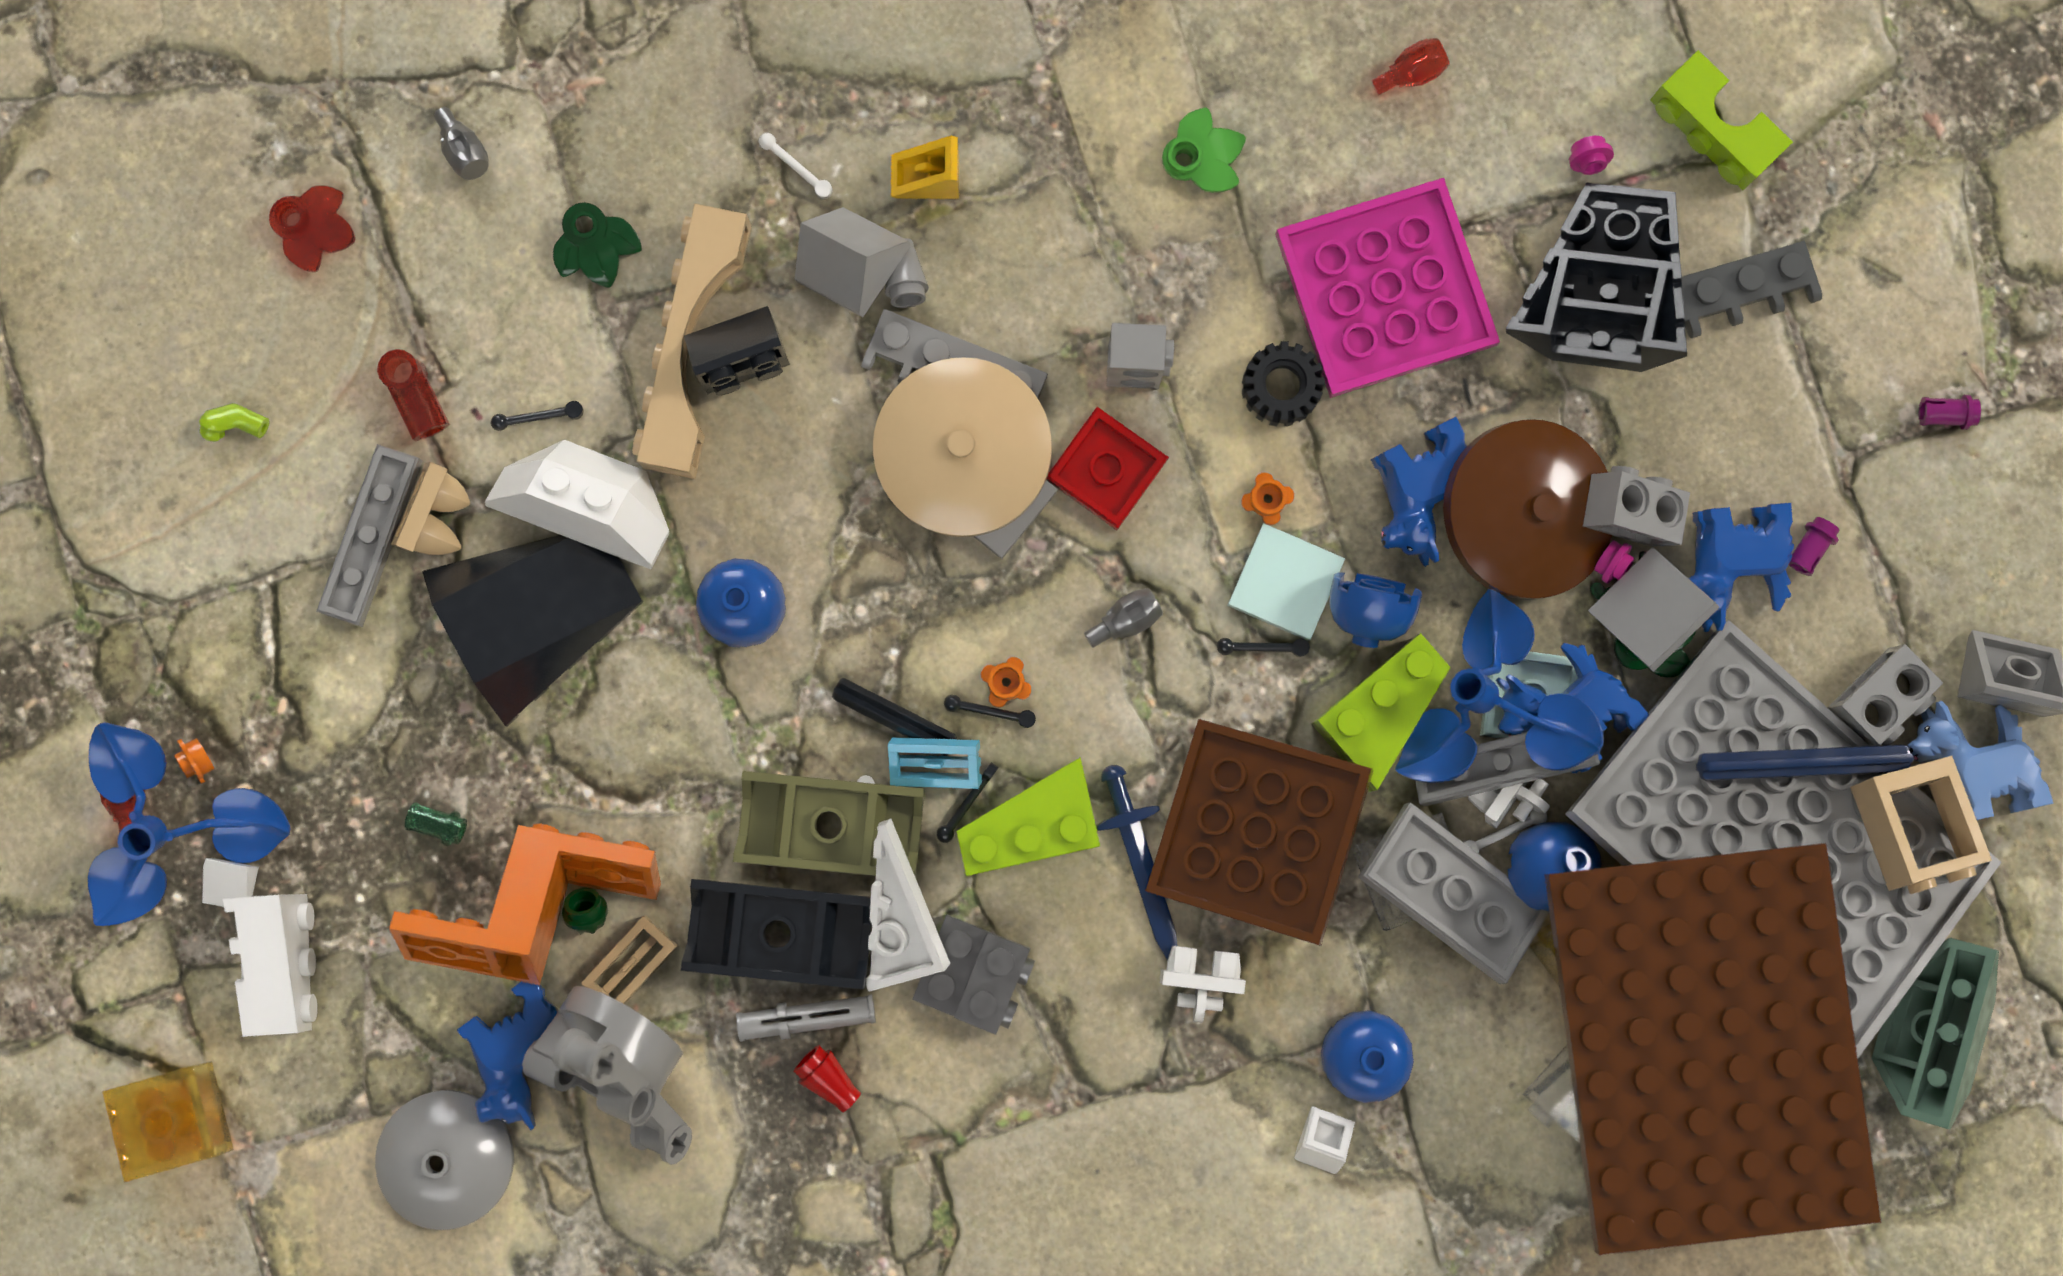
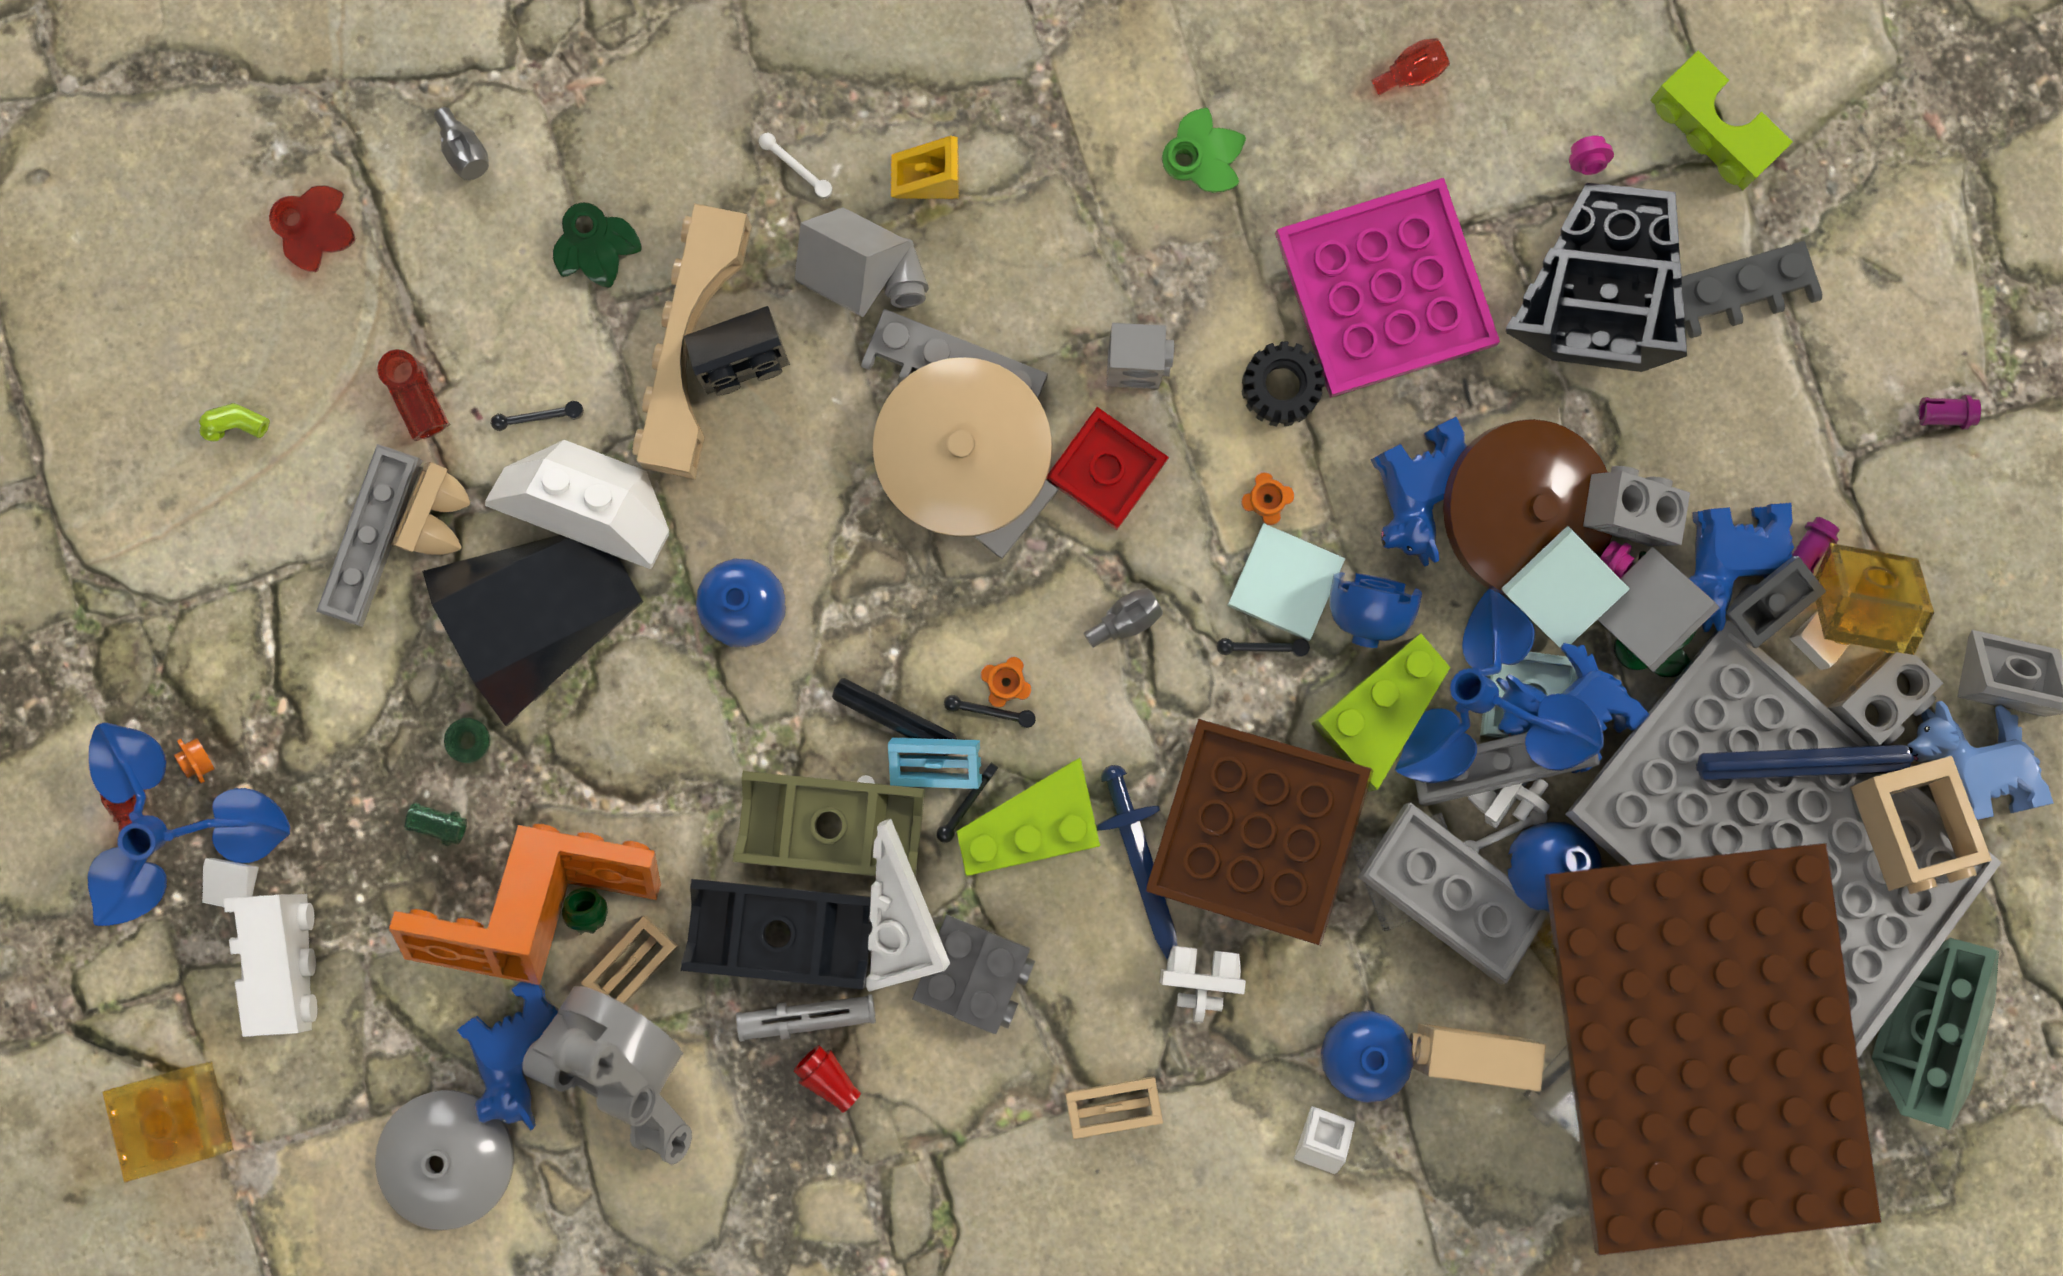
none -> clear green plate [444,718,490,763]
none -> tan tile [1065,1076,1163,1139]
none -> tan window [1409,1023,1546,1092]
none -> light aqua tile [1501,526,1630,647]
none -> dark grey slope [1726,556,1827,648]
none -> slope [1789,607,1853,670]
none -> clear yellow brick [1815,543,1934,655]

